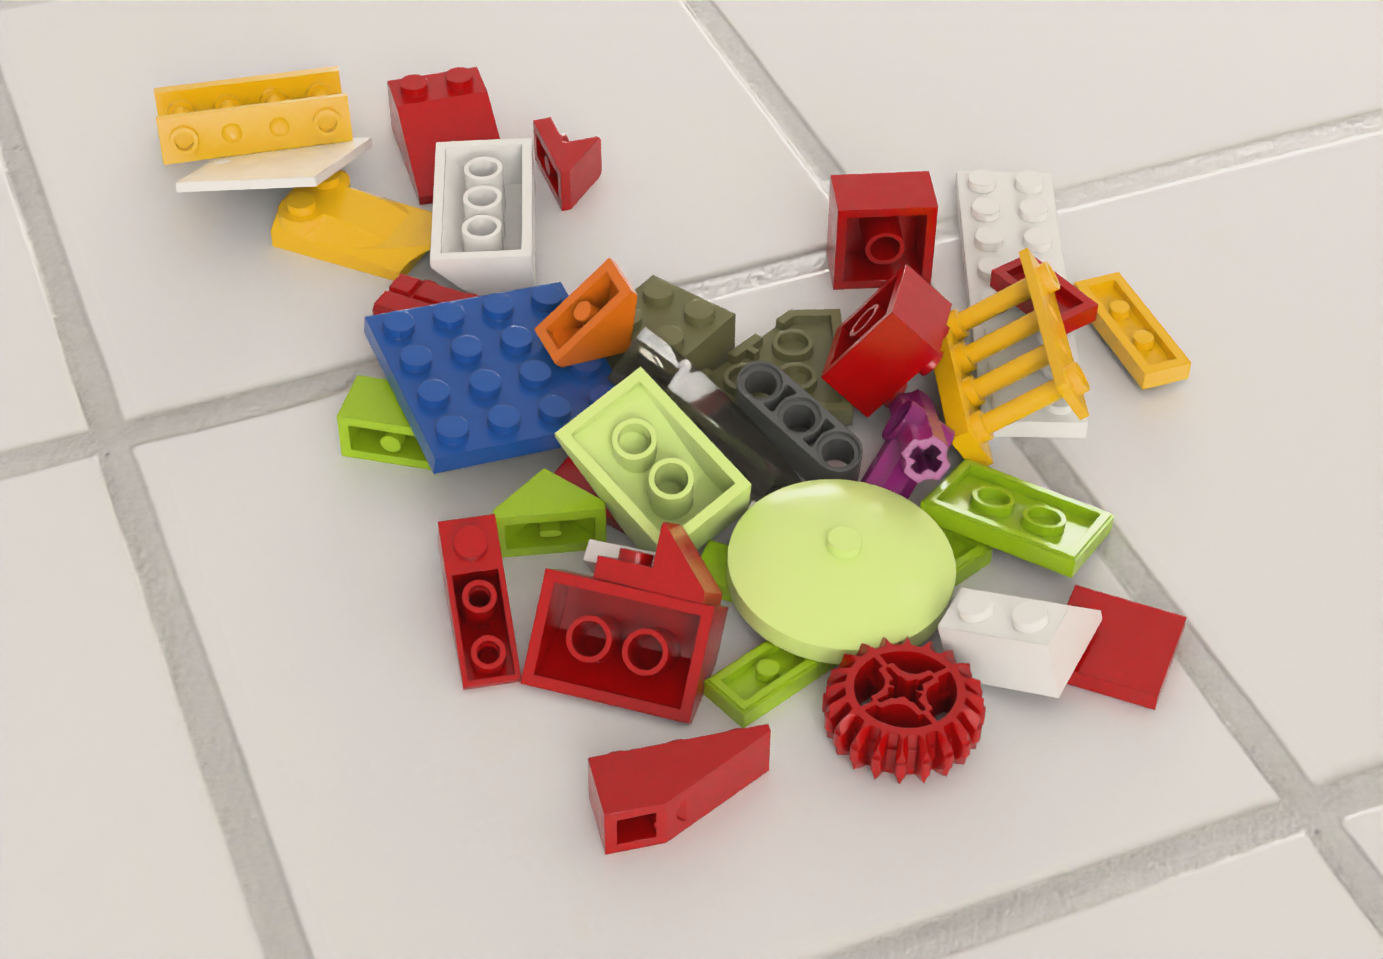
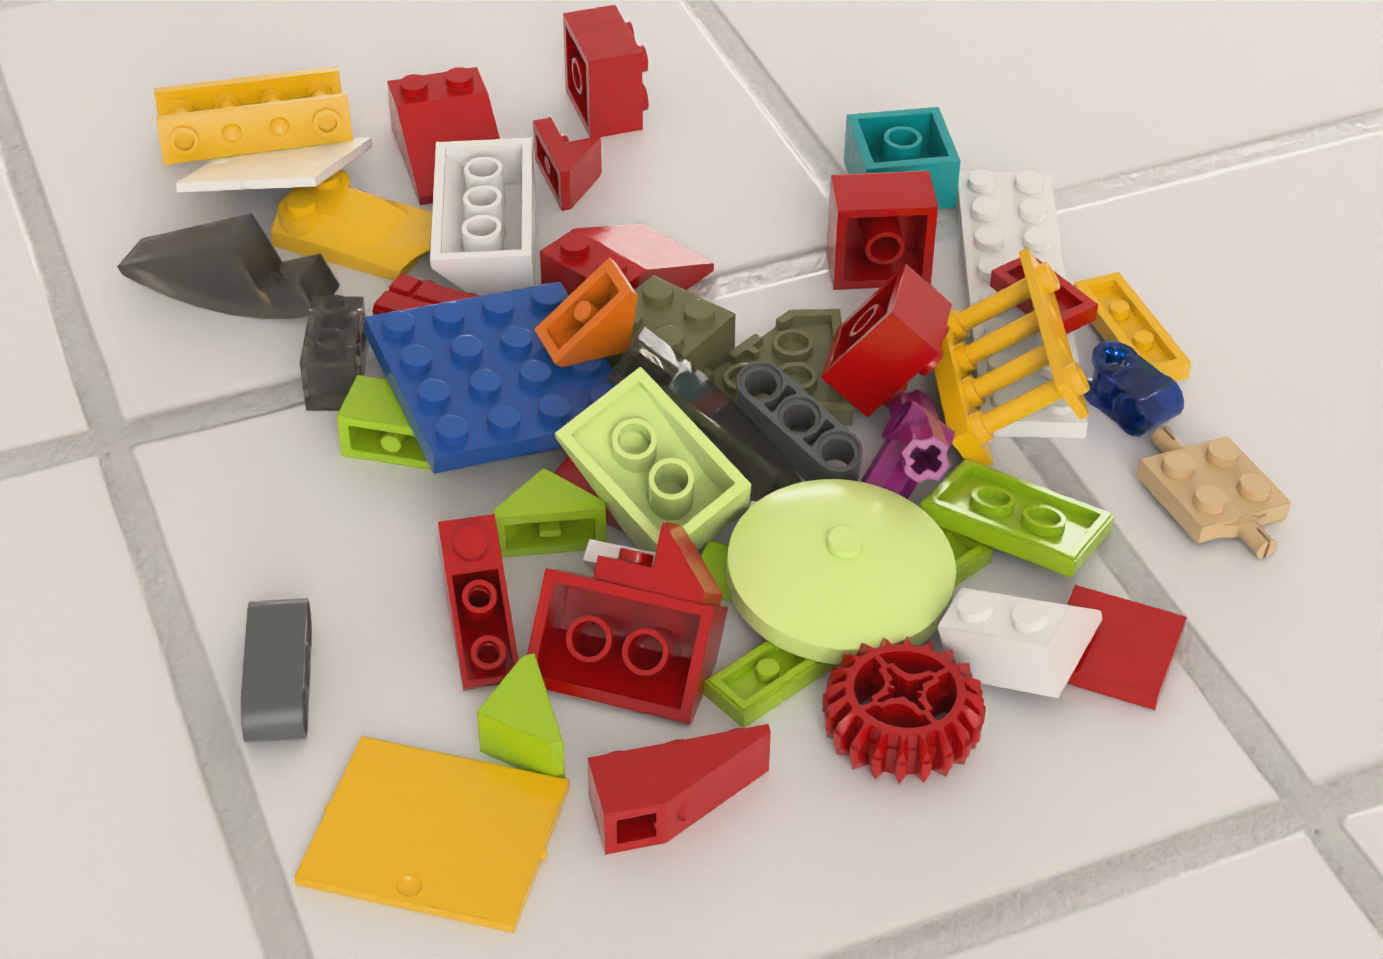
none -> clear smoke slope [117,213,340,319]
none -> dark grey beam [241,598,312,742]
none -> yellow piece [294,736,570,933]
none -> clear smoke brick [300,295,369,411]
none -> lime slope [477,653,565,778]
none -> red slope [540,224,714,295]
none -> red brick [563,4,649,137]
none -> teal brick [844,107,961,209]
none -> clear blue piece [1084,341,1184,437]
none -> tan plate [1135,426,1292,559]

